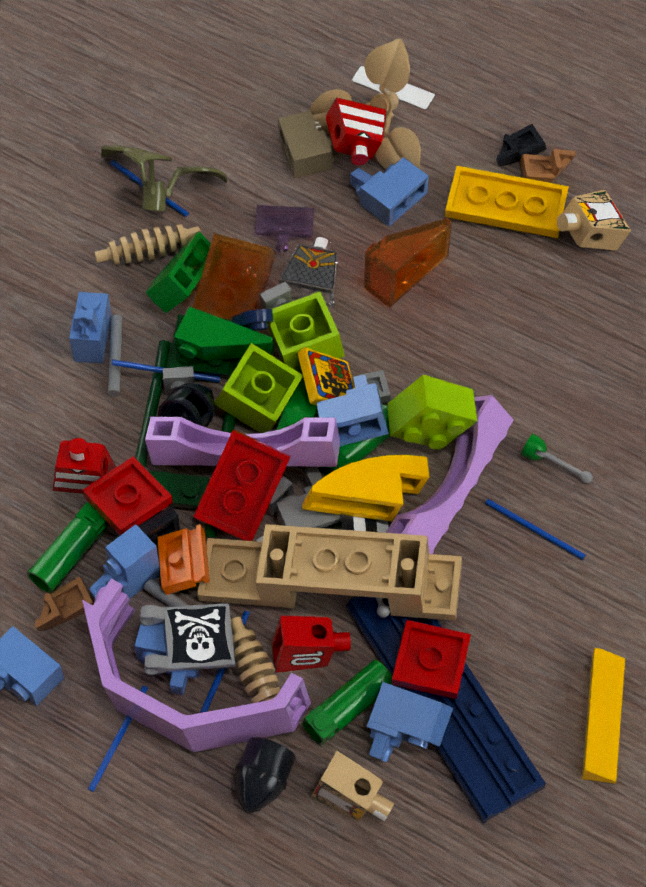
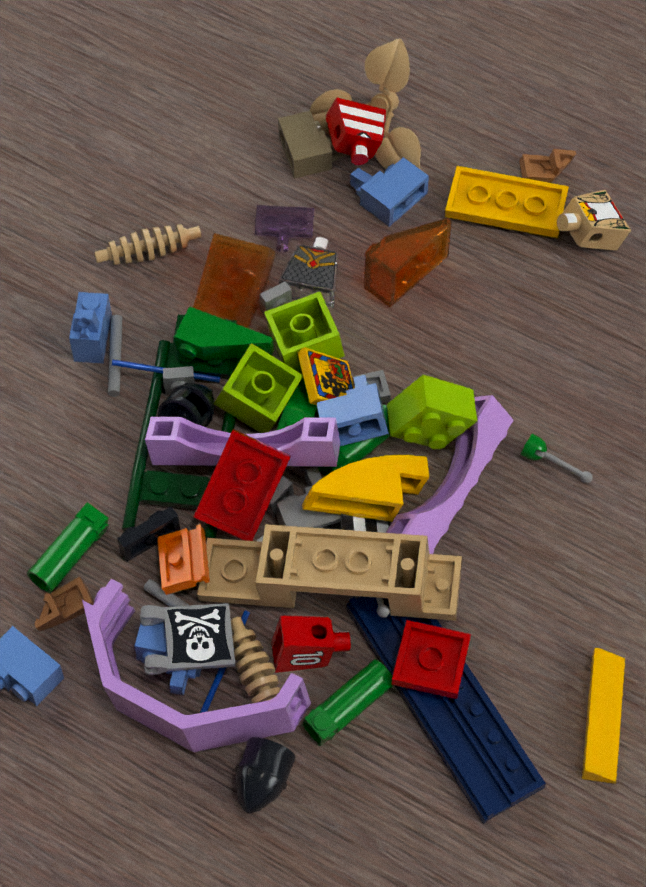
red torso [53,438,116,494] -> none
red plate [82,456,173,536] -> none
blue axle [88,686,148,792] -> none
medium blue hinge [89,524,160,600] -> none
olive plant [101,145,227,212] -> none
blue axle [110,160,189,217] -> none
green slope [145,231,219,314] -> none
dark blue plate [232,309,274,331] -> none
tan torso [311,751,394,822] -> none
white sticker [352,66,435,109] -> none
medium blue hinge [367,682,453,762] -> none
blue axle [485,499,586,560] -> none
black slope [496,124,547,166] -> none

